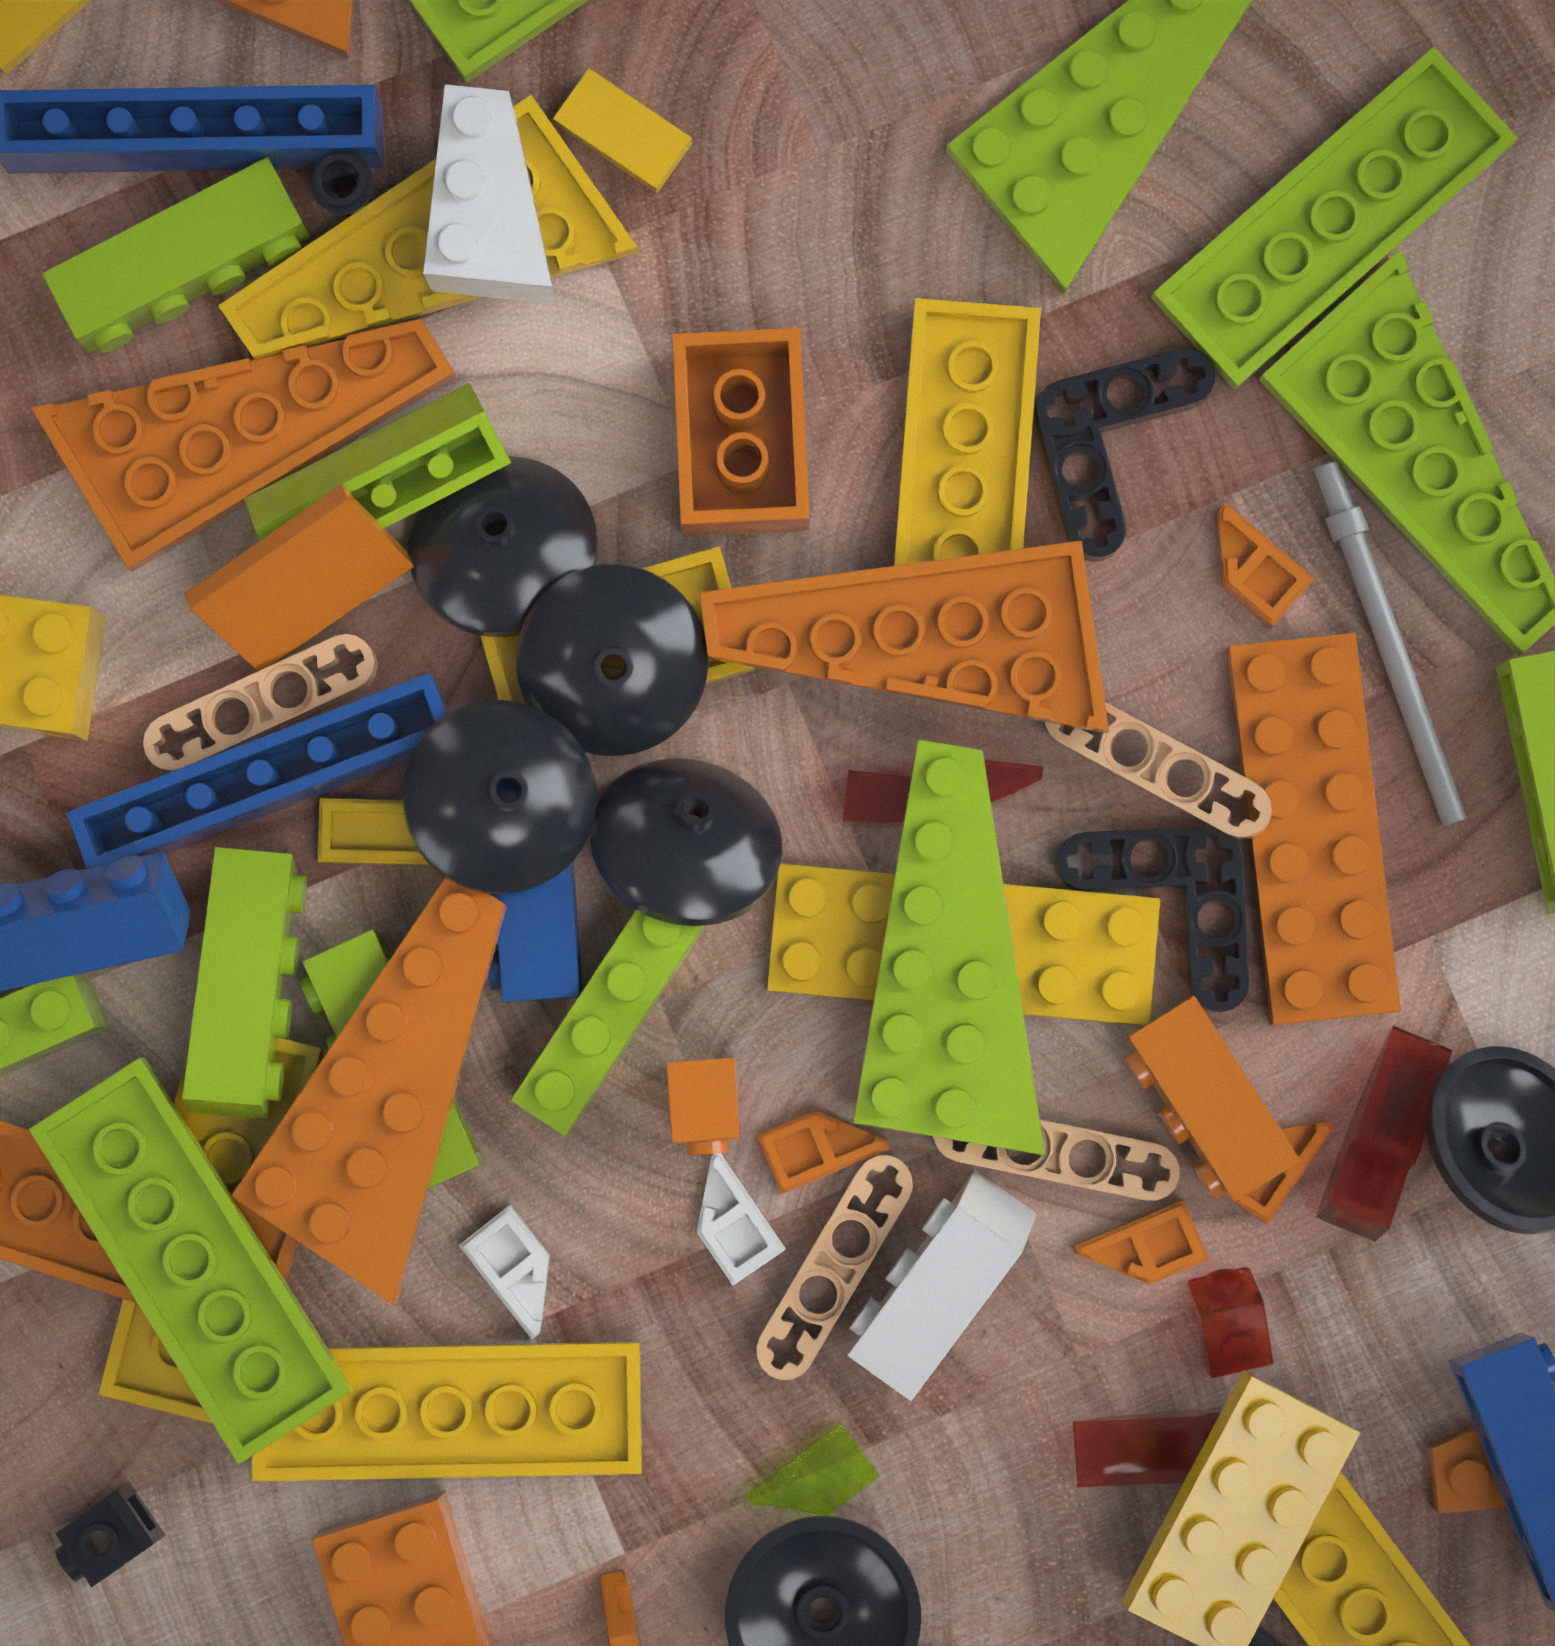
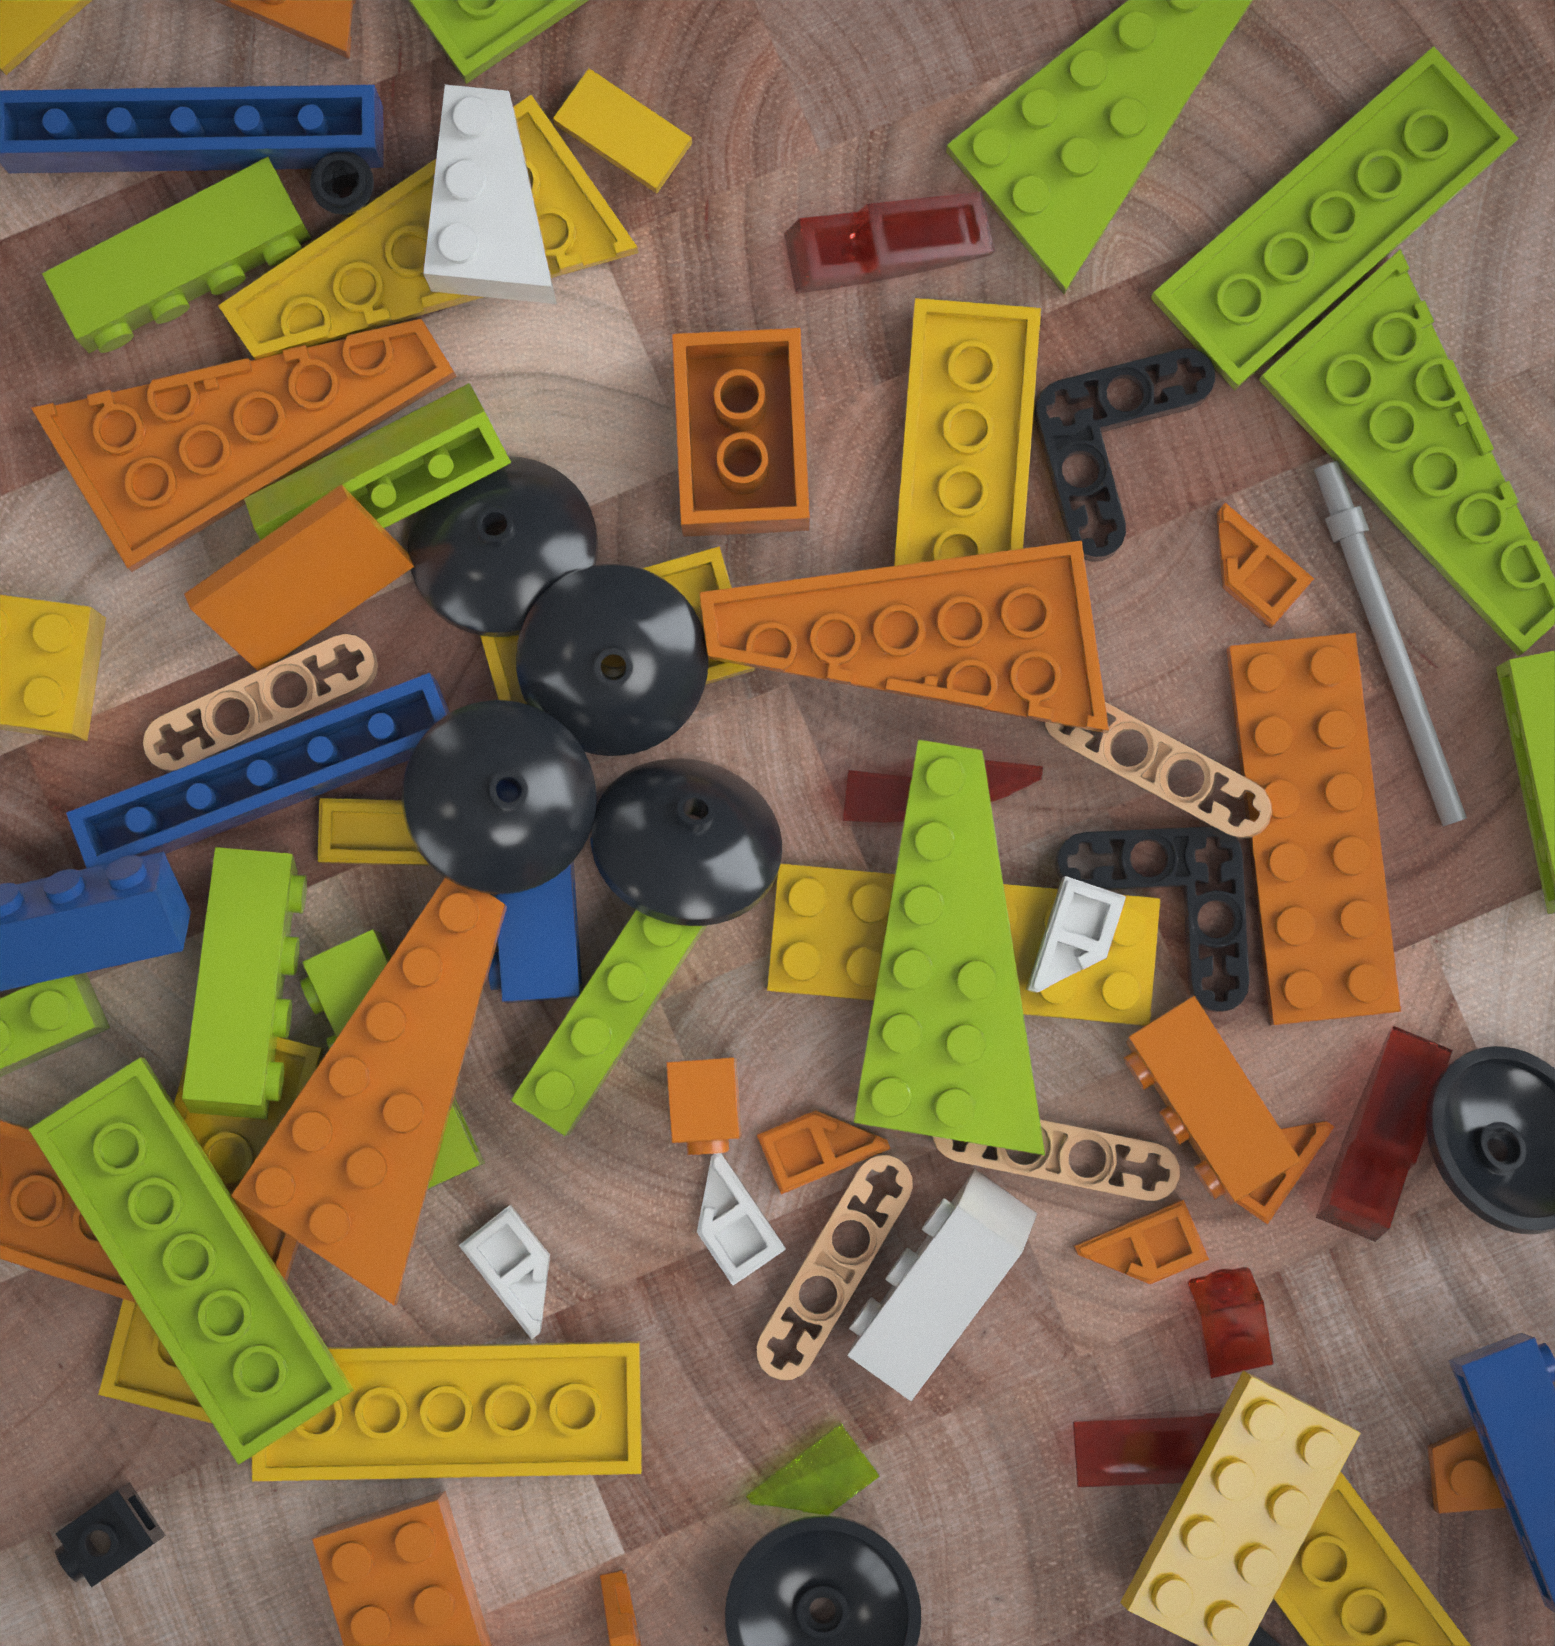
none -> clear red slope [784,191,995,294]
none -> white tile [1026,876,1126,993]

